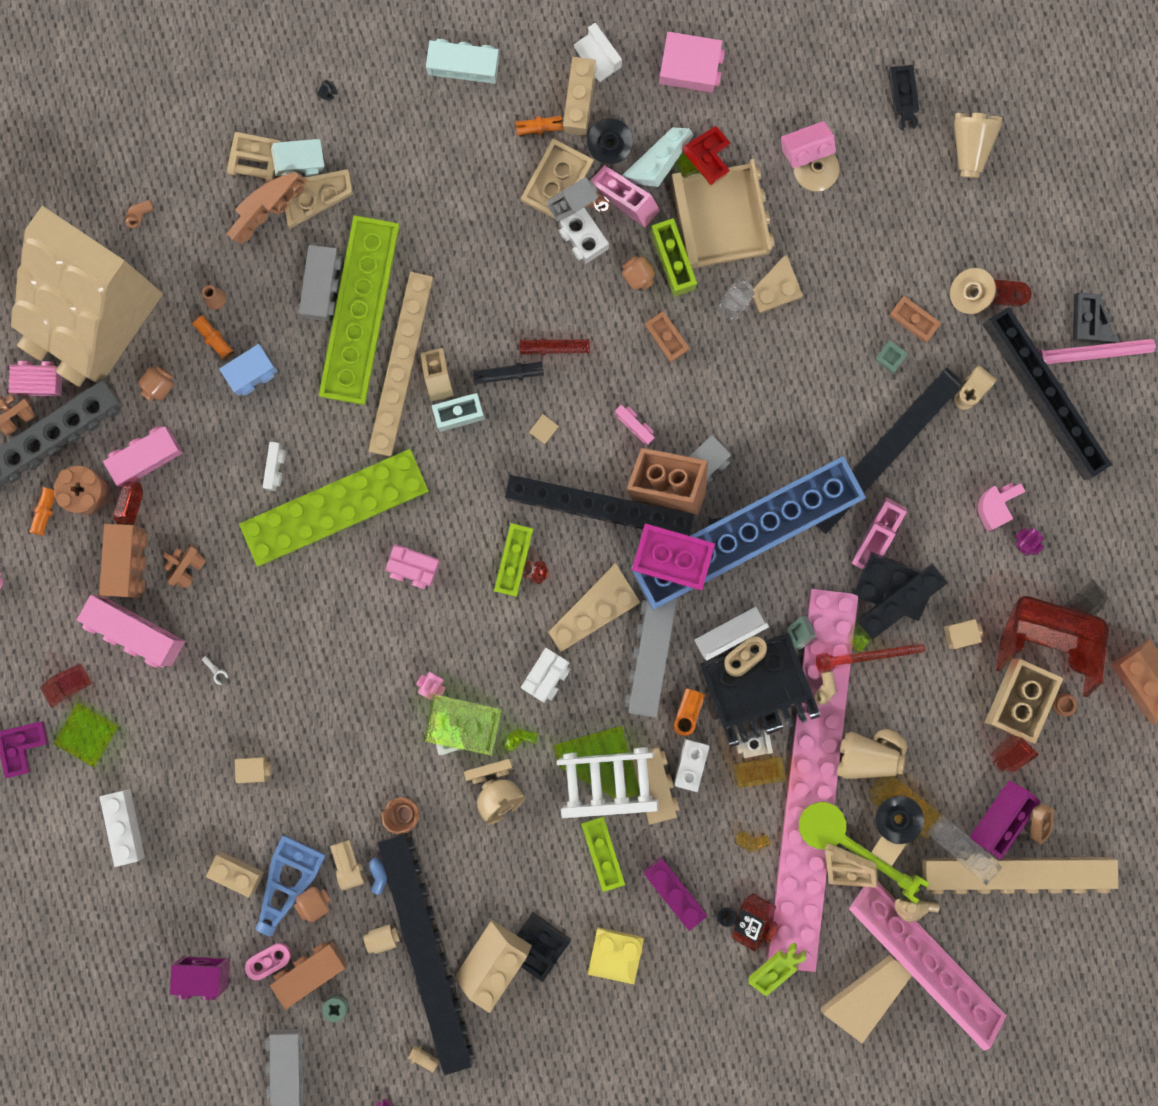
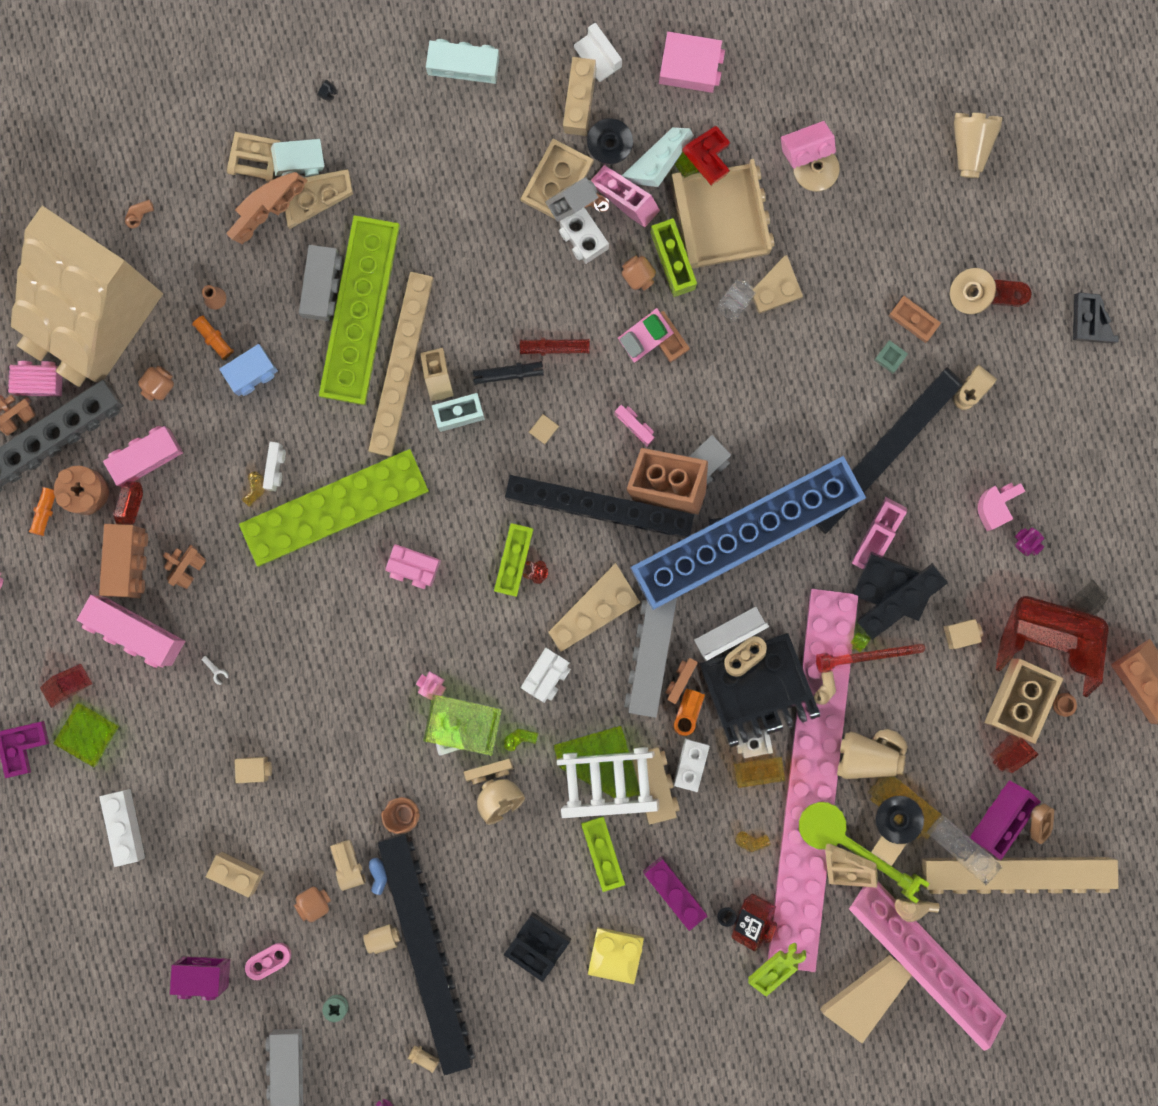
medium blue plate [255,835,327,936] -> none
nougat brick [269,941,348,1010] -> none
tan slope [454,920,532,1013] -> none
orange pin [515,115,563,136] -> none
dark pink plate [631,524,715,591] -> none
sand green plate [787,616,816,649] -> none
black plate [889,65,919,130] -> none
black brick [982,307,1112,480] -> none
bright pink axle [1038,339,1156,364] -> none
none -> clear yellow arm [242,471,265,507]
none -> piece [618,308,674,363]
none -> nougat plate [665,658,698,704]

